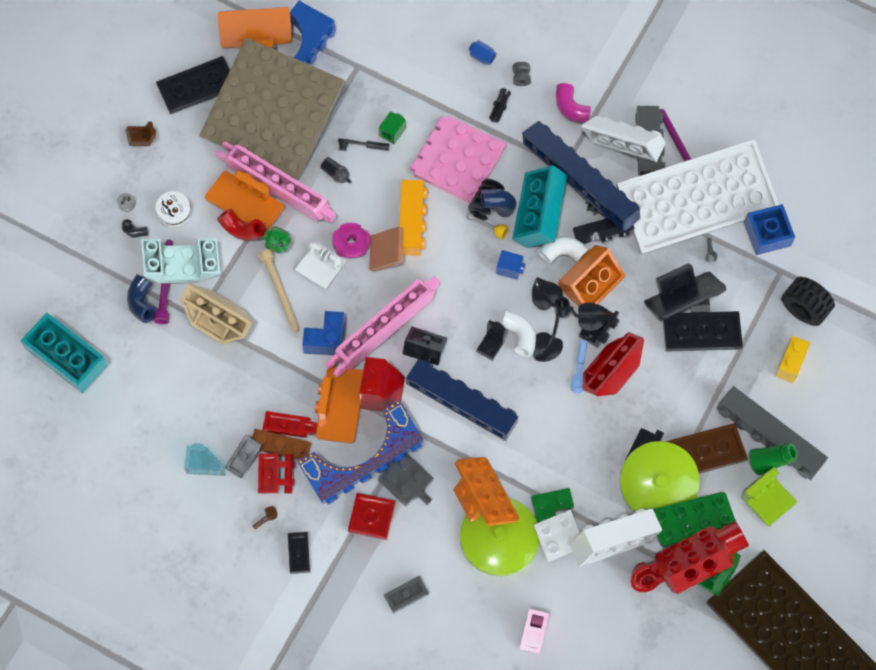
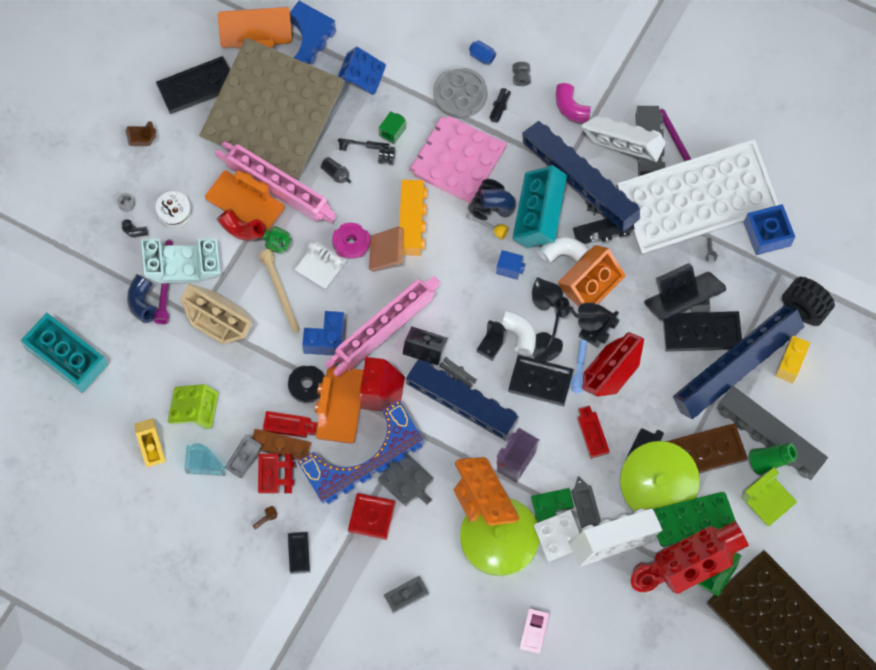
none -> yellow slope [134,418,165,467]
none -> lime bracket [167,384,219,429]
none -> black tile [288,365,325,403]
none -> blue bracket [337,47,386,95]
none -> black wheel [378,145,395,165]
none -> light grey tile [433,68,488,118]
none -> dark grey pin [439,357,477,389]
none -> clear purple brick [496,428,539,483]
none -> black plate [508,355,574,406]
none -> dark grey plate [571,476,601,529]
none -> red hinge [577,405,610,459]
none -> dark blue brick [673,305,805,419]

